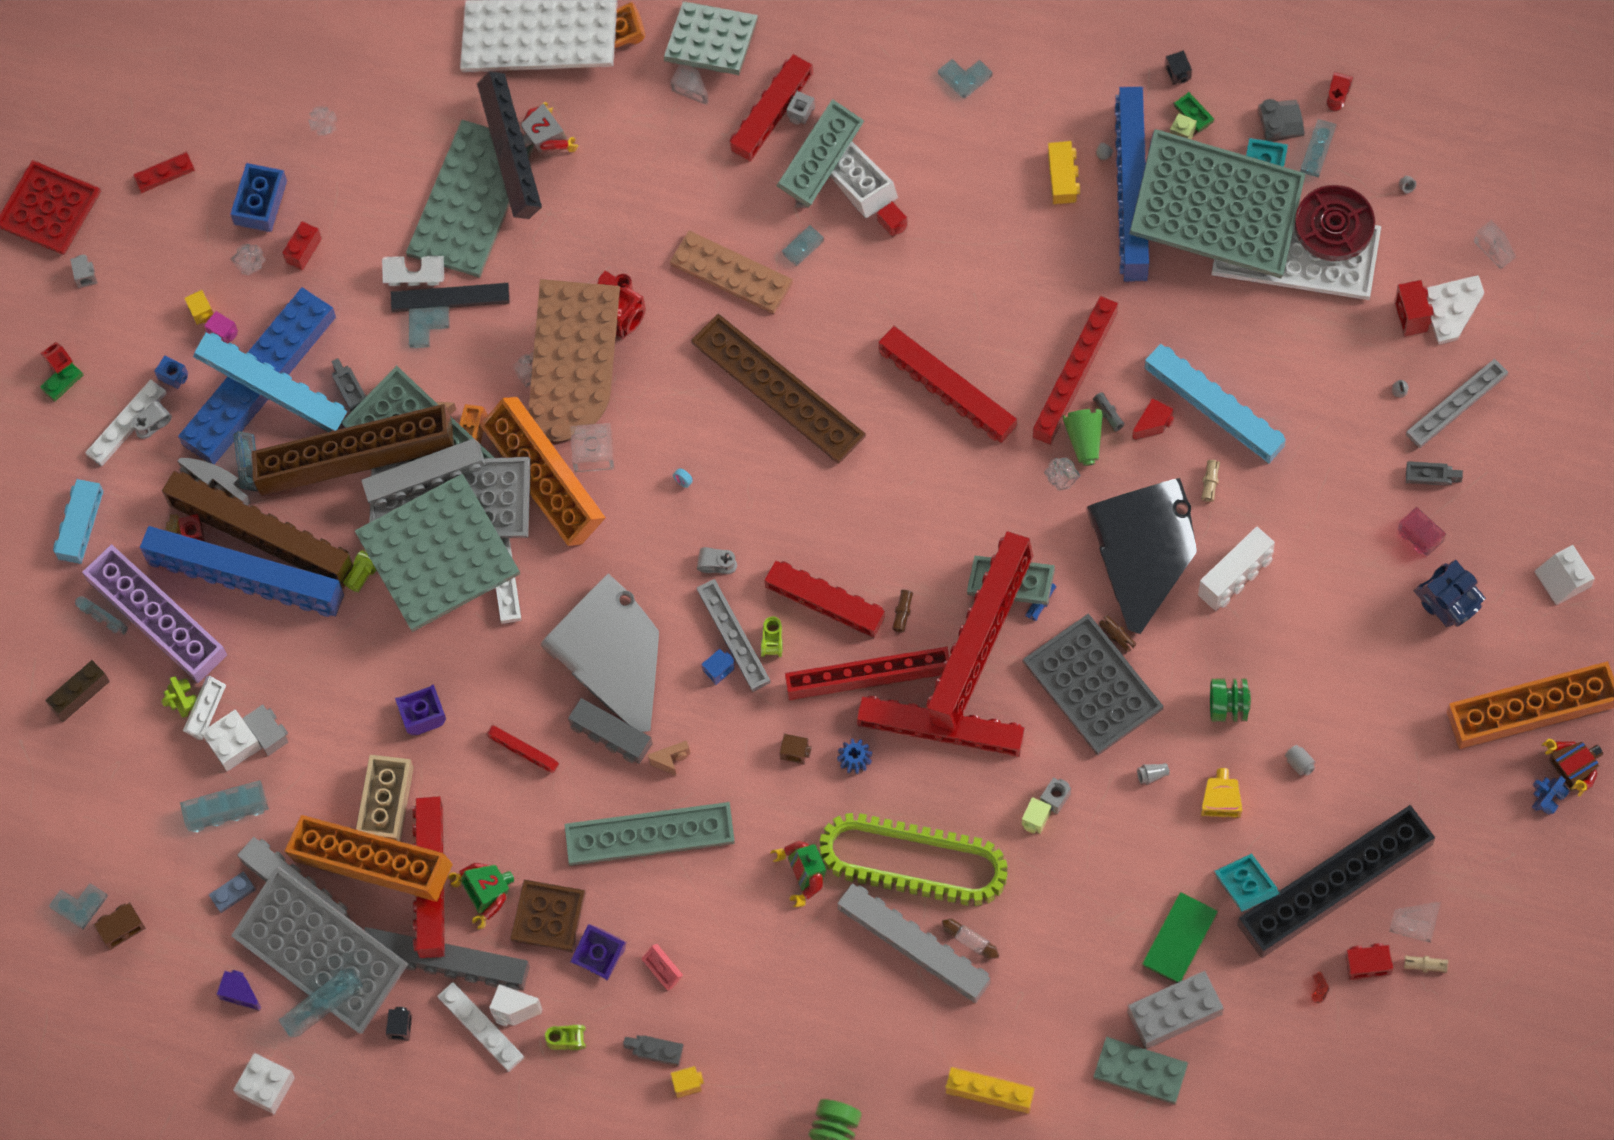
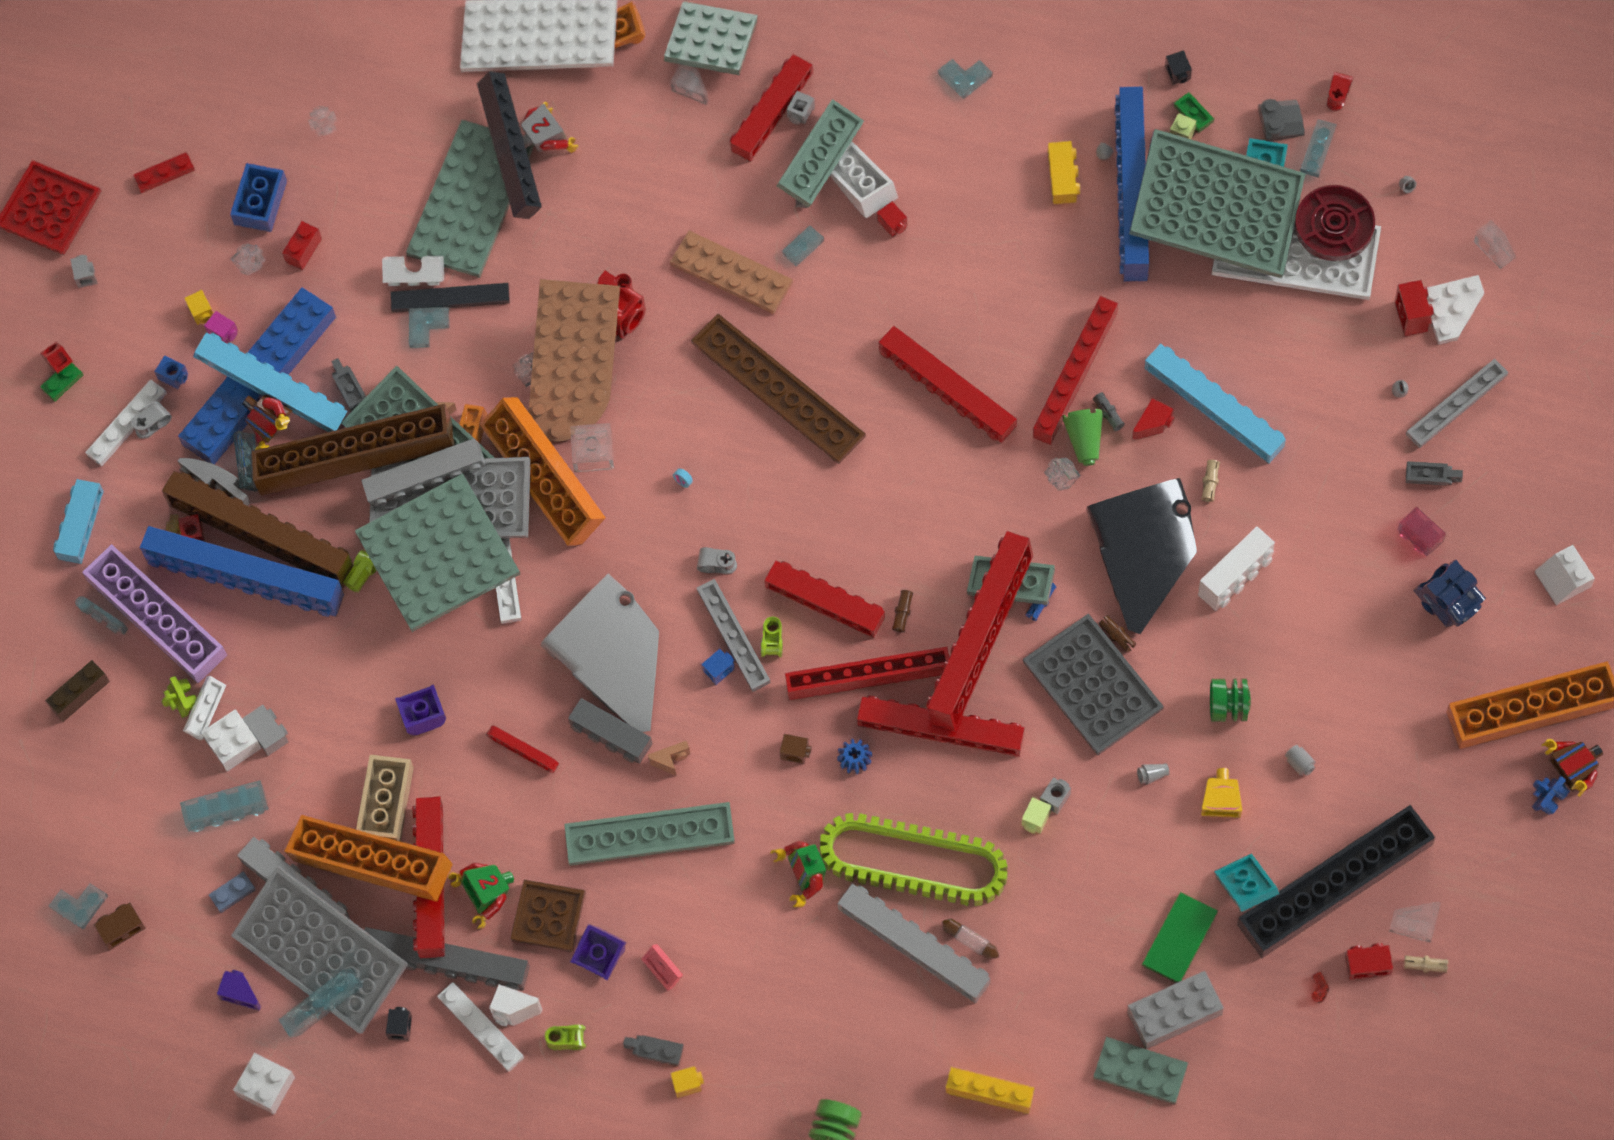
none -> torso [241,395,292,450]

